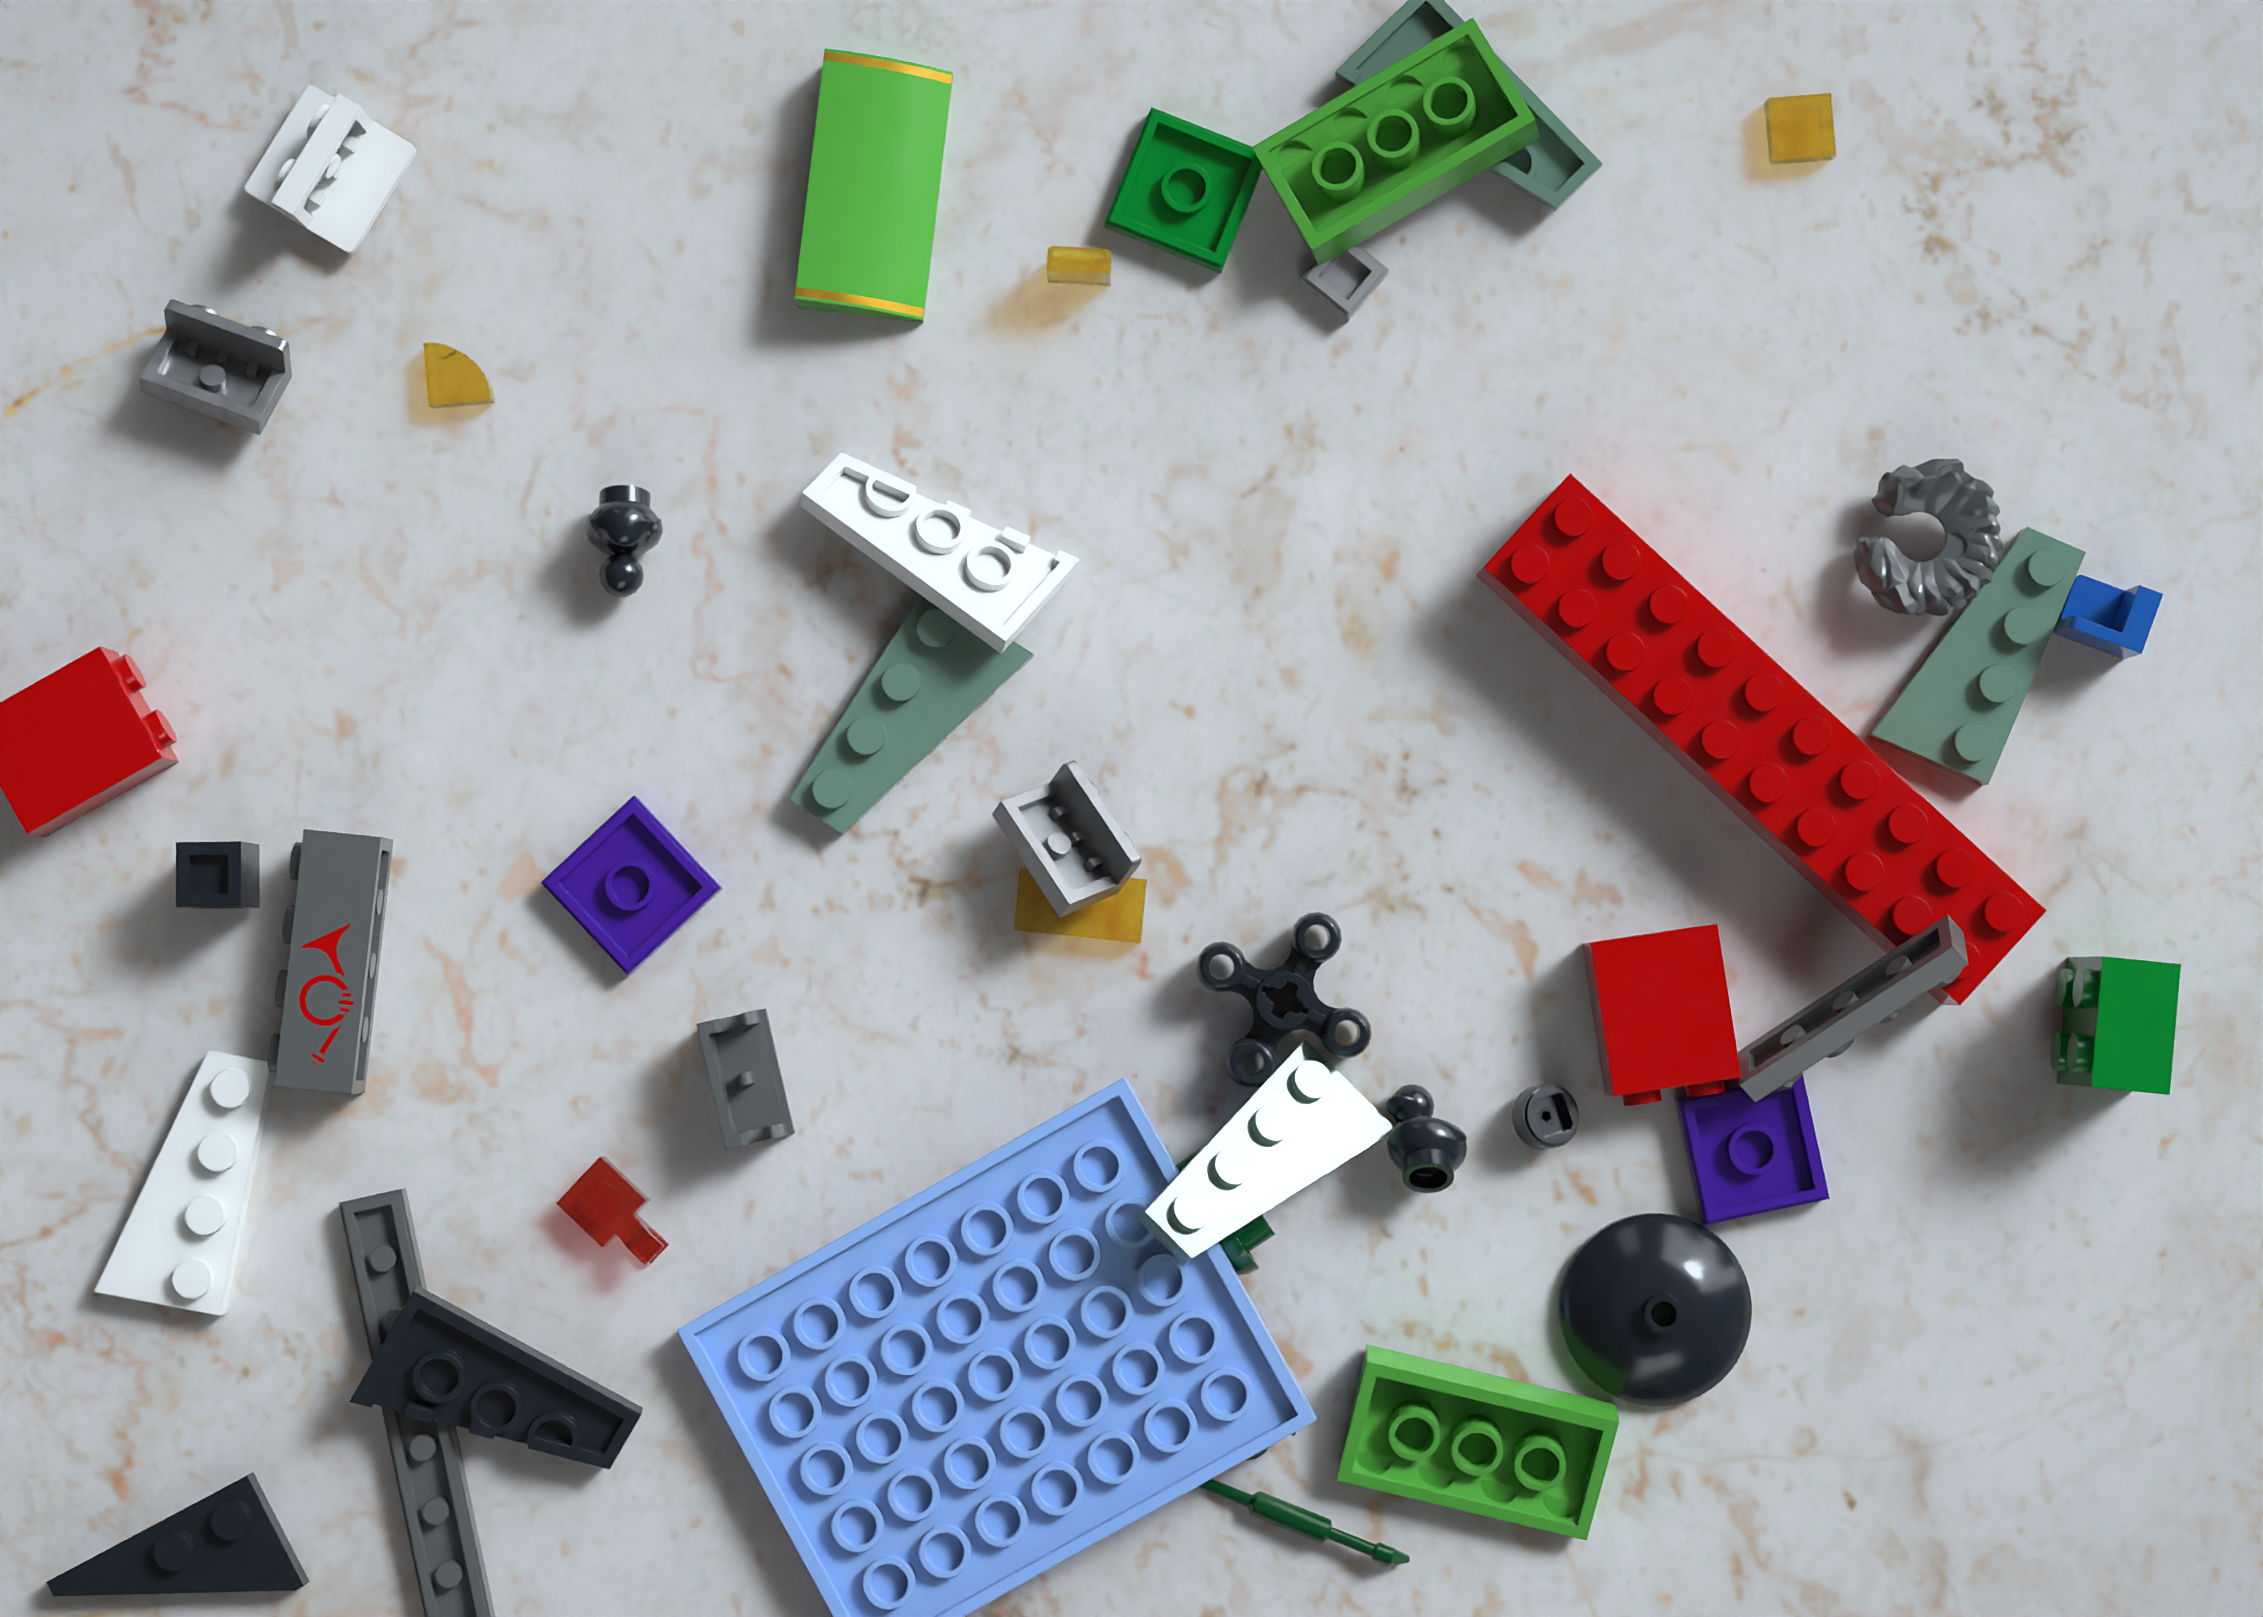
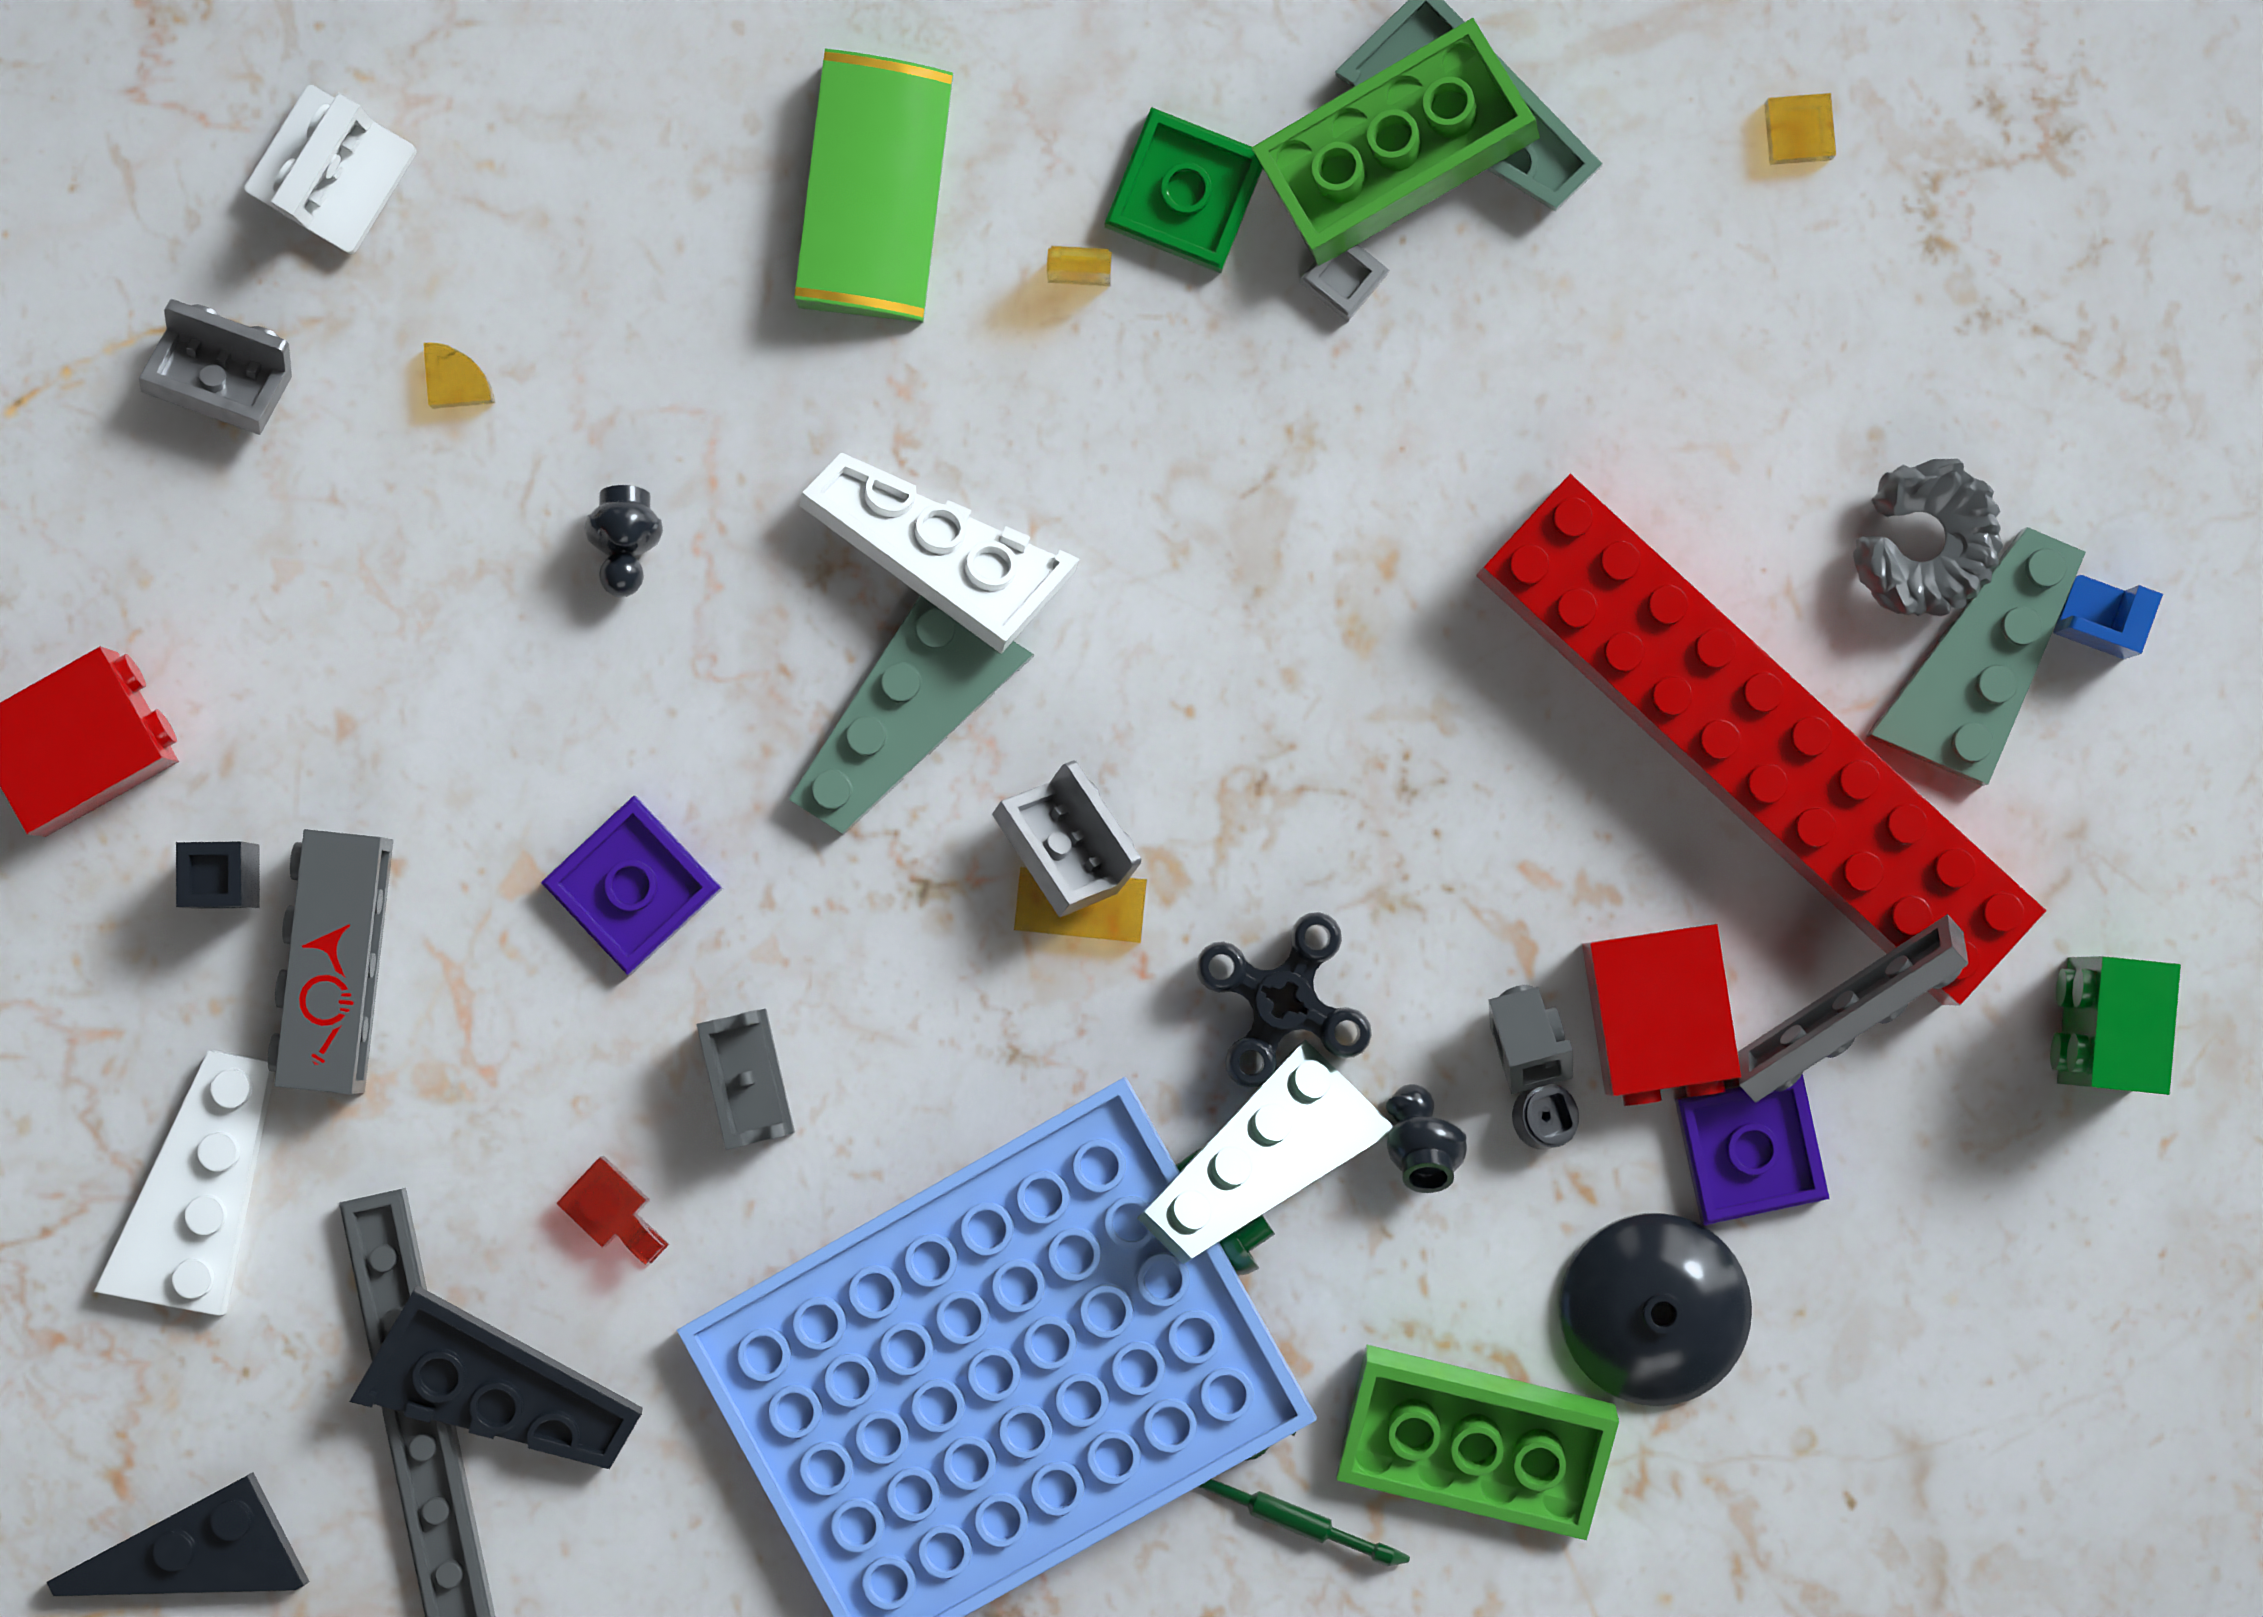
none -> dark grey brick [1488,985,1573,1094]

